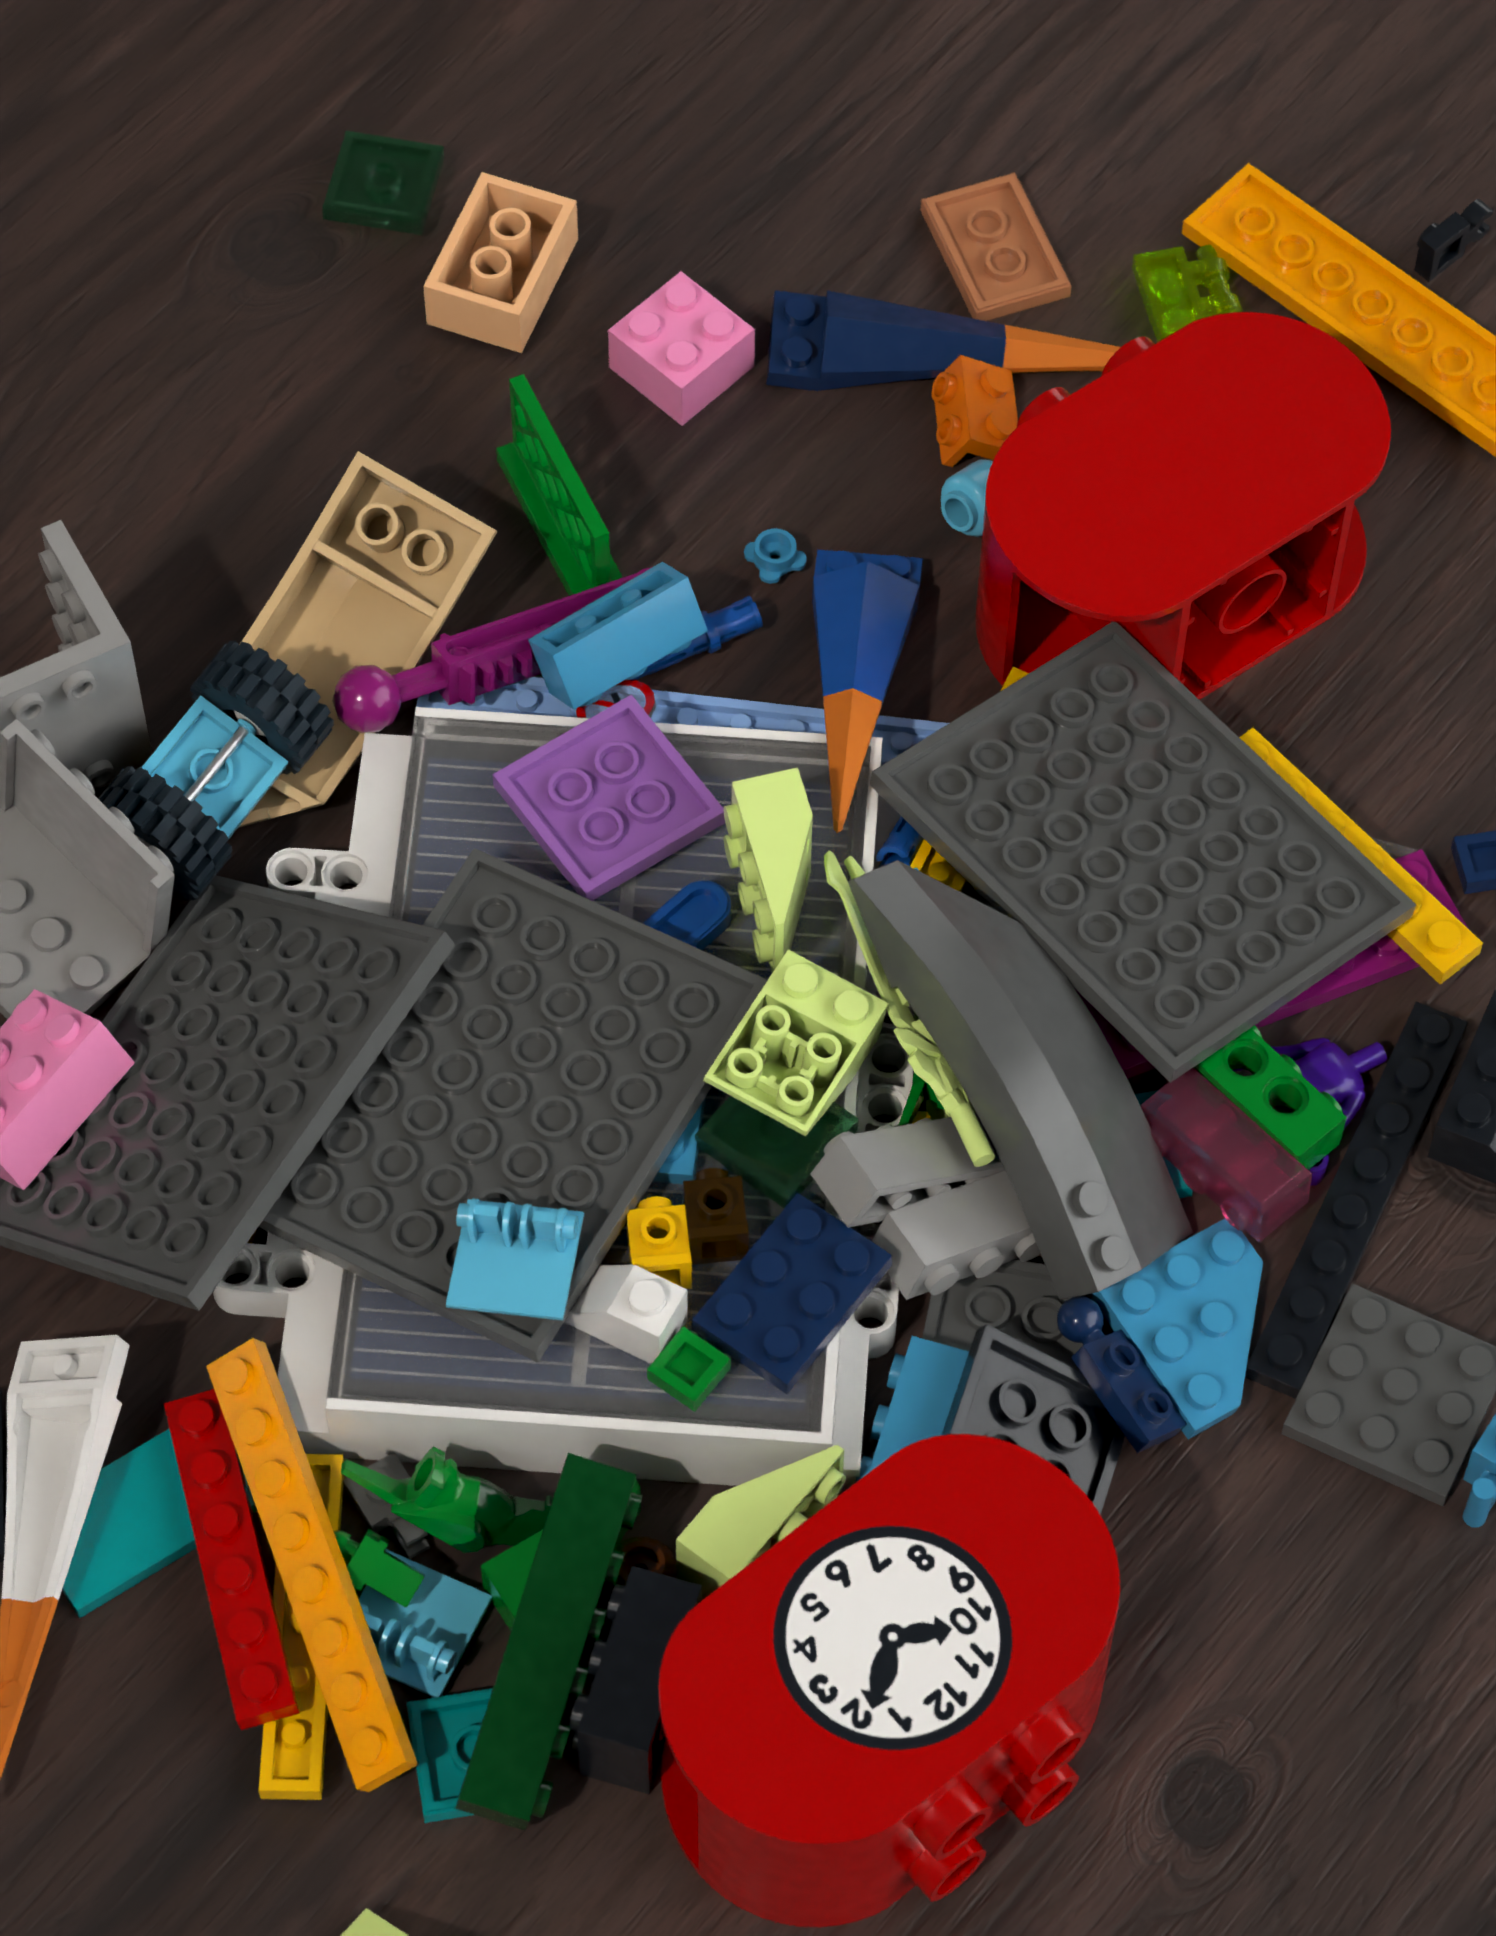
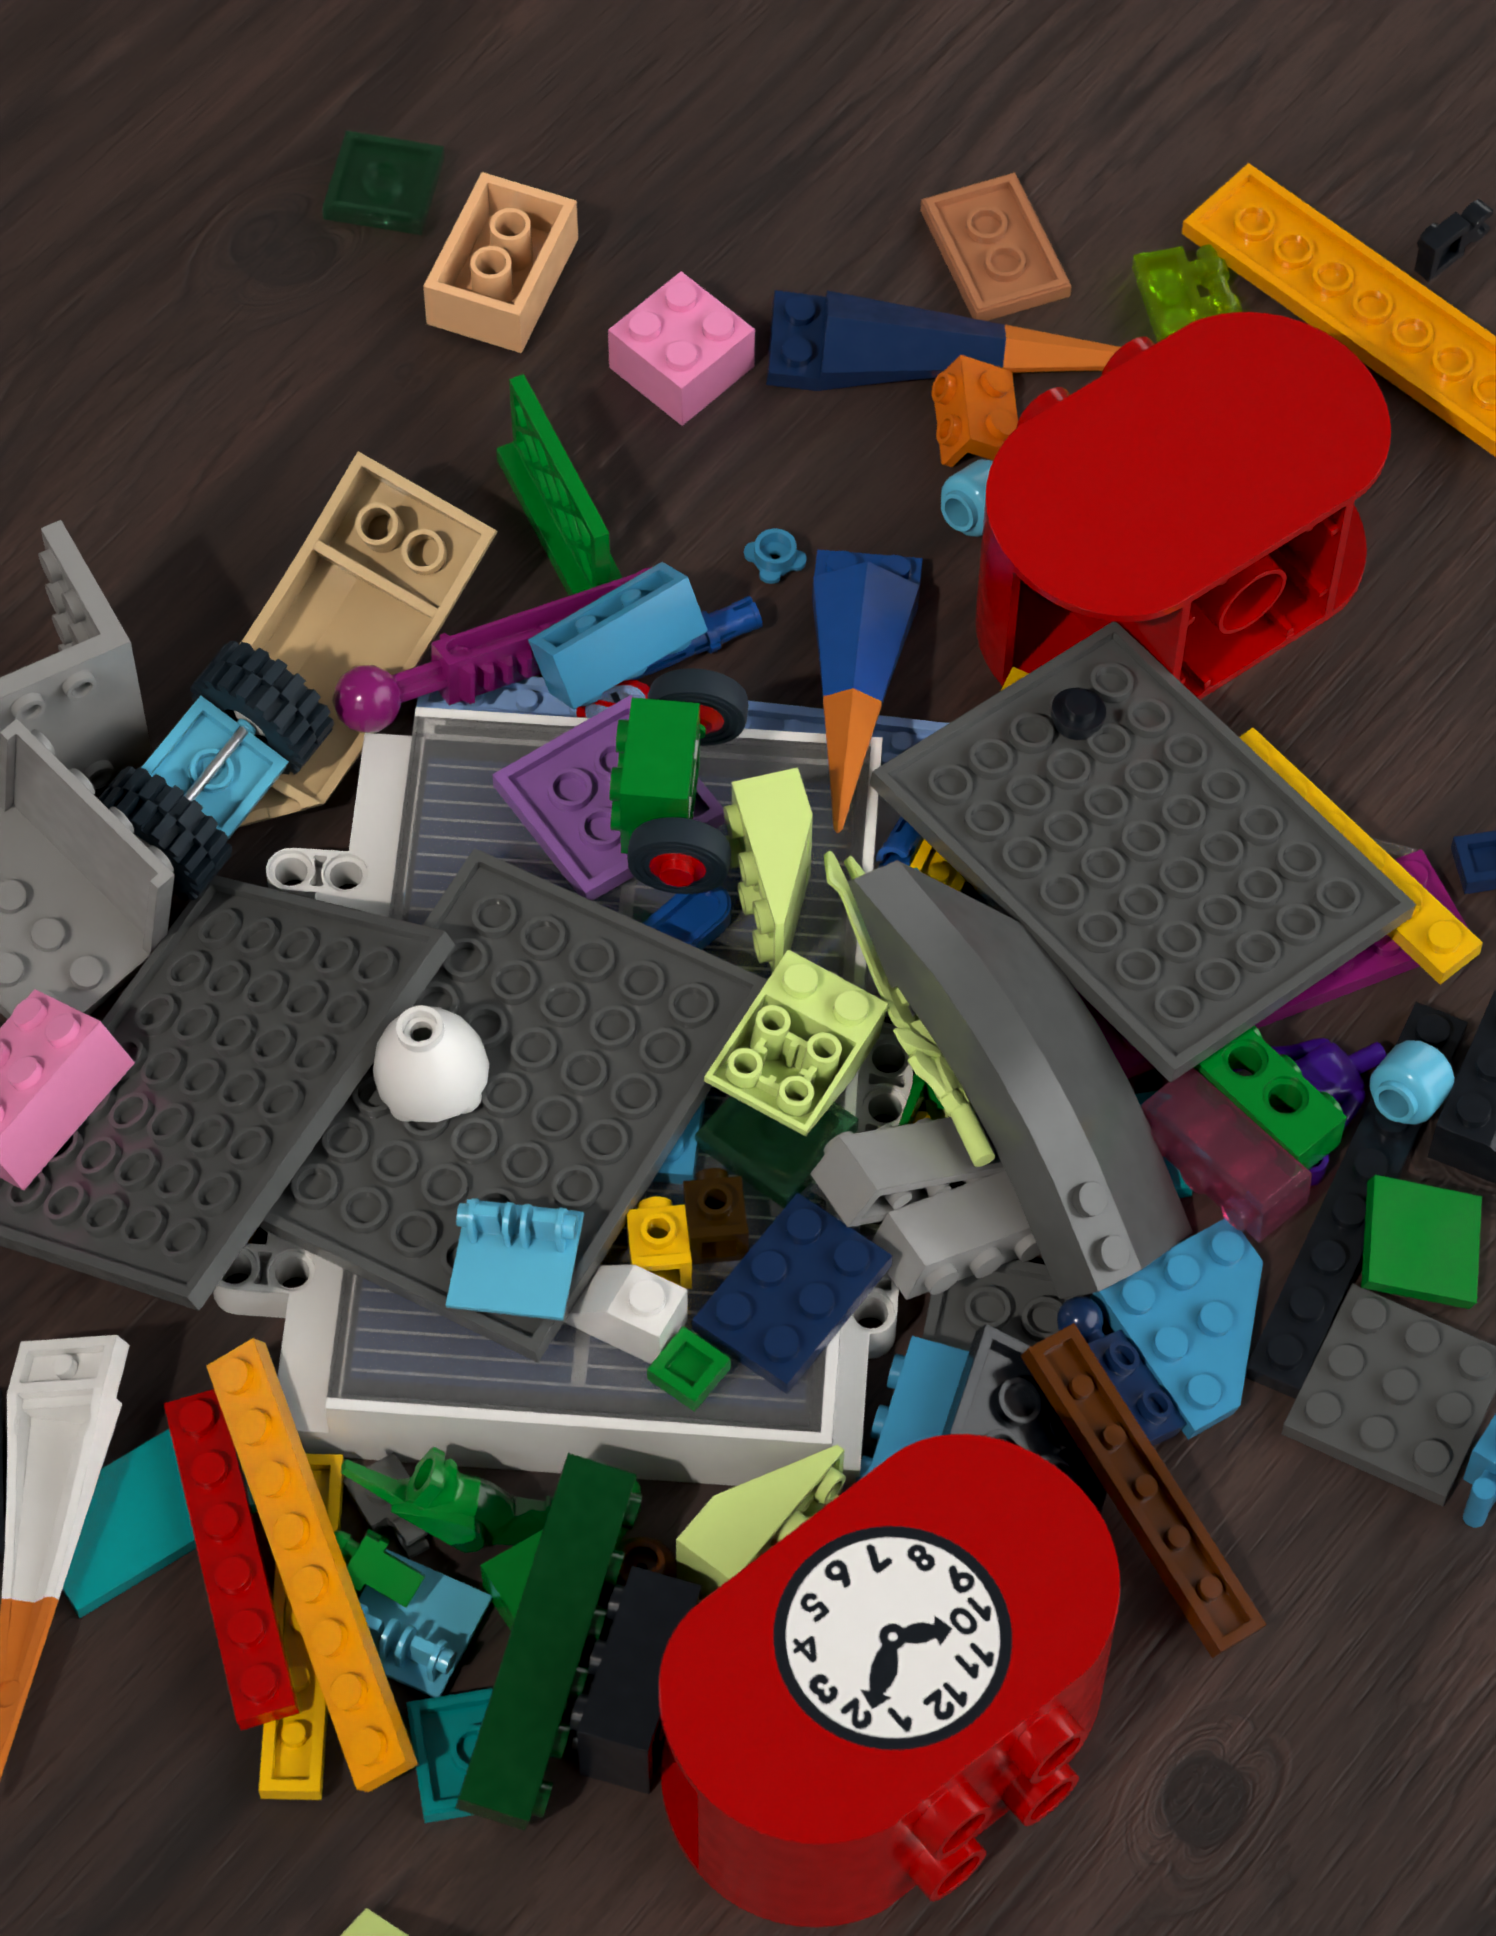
none -> white piece [373,1005,489,1122]
none -> brick [609,668,748,894]
none -> reddish brown plate [1021,1323,1267,1659]
none -> black plate [1051,688,1106,740]
none -> green tile [1361,1175,1482,1309]
none -> medium azure head [1369,1040,1455,1125]

